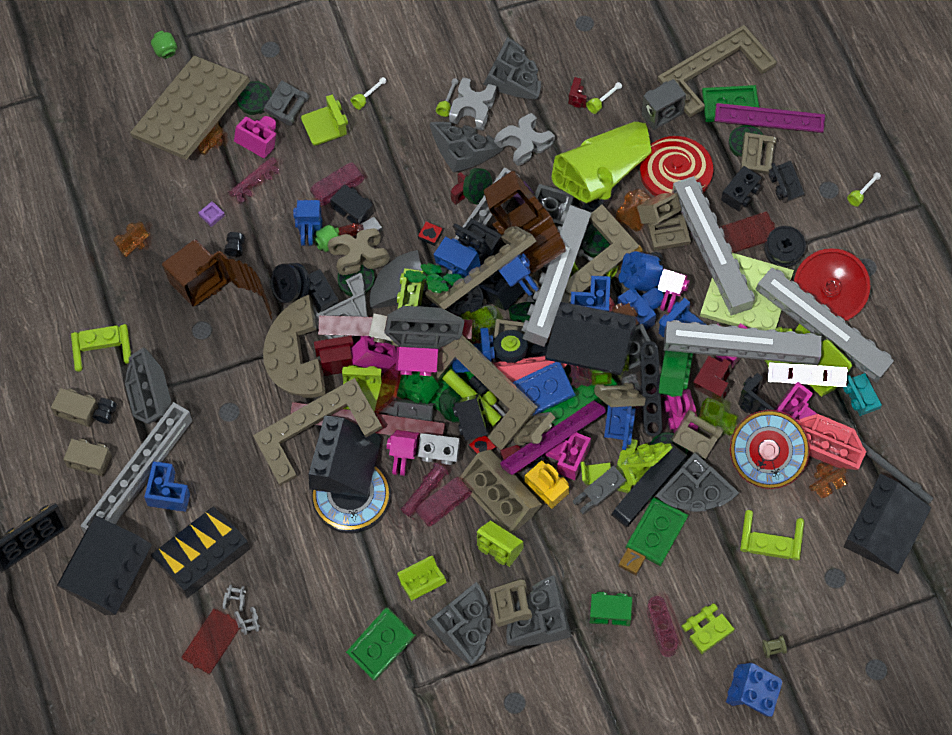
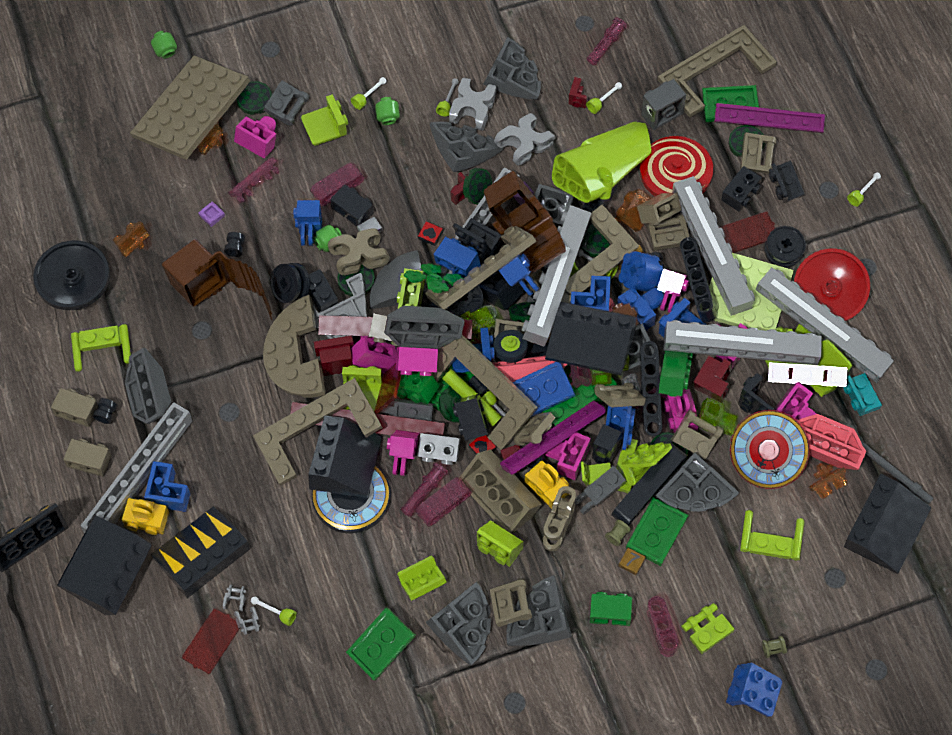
clear red tile [338,223,364,236] -> none
none -> black dish [33,240,110,310]
none -> yellow brick [122,498,169,535]
none -> lime hinge [251,597,297,626]
none -> bright green head [375,97,400,125]
none -> dark tan piece [543,486,576,551]
none -> clear pink pin [587,17,627,65]
none -> black piece [592,424,621,464]
none -> olive bush [605,520,631,546]
none -> black beam [680,237,716,322]

